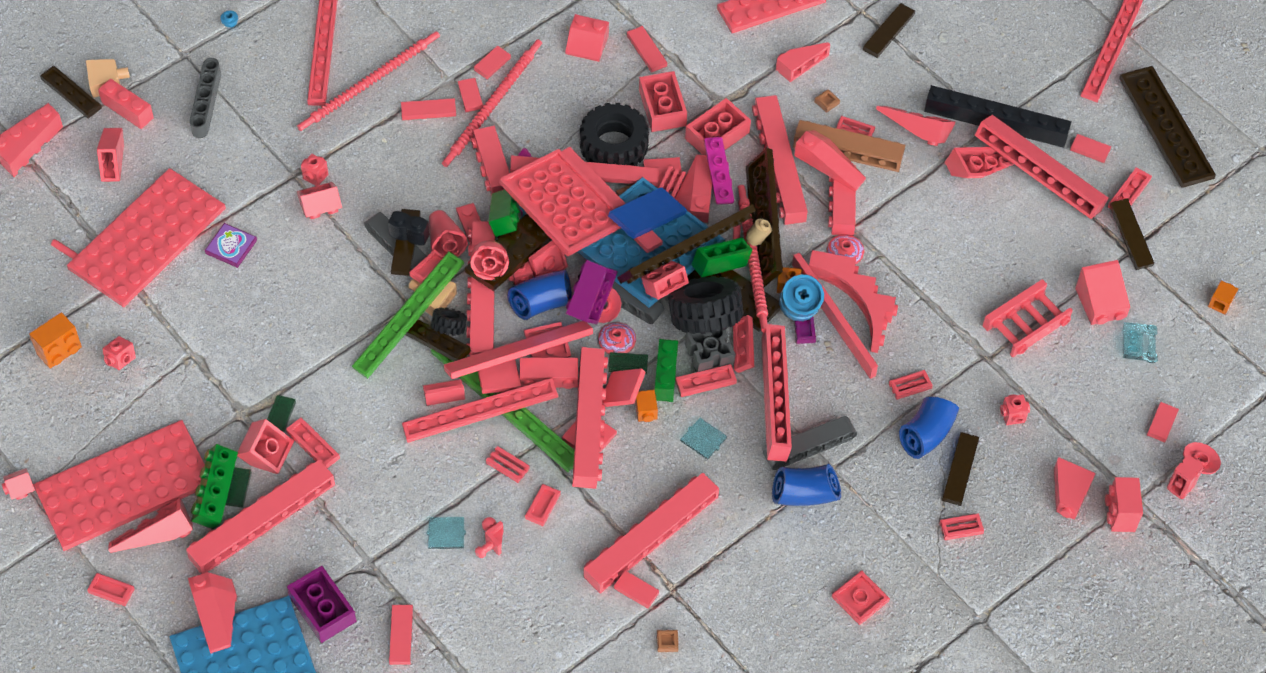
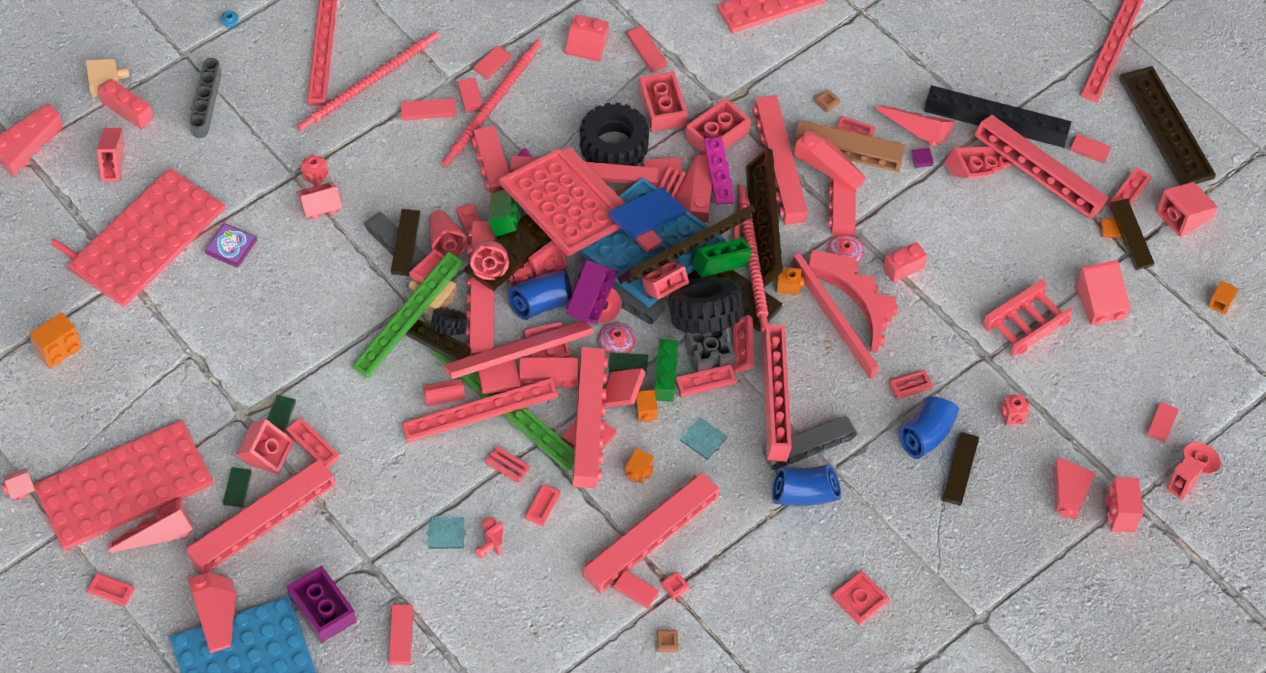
dark brown tile [40,66,102,119] -> none
coral brick [102,336,136,370] -> none
green brick [191,444,238,529] -> none
black brick [388,211,430,245] -> none
tan brick [746,219,772,246] -> none
coral slope [776,42,830,82] -> none
dark azure wheel [779,274,824,321] -> none
magenta tile [794,316,816,344] -> none
dark brown tile [863,3,915,58] -> none
coral tile [939,513,984,540] -> none
clear light blue plate [1123,322,1158,363] -> none
none -> orange brick [625,448,654,484]
none -> coral tile [661,571,689,600]
none -> coral brick [883,242,927,283]
none -> magenta tile [911,148,934,168]
none -> orange tile [1101,219,1121,238]
none -> coral slope [1156,182,1218,238]

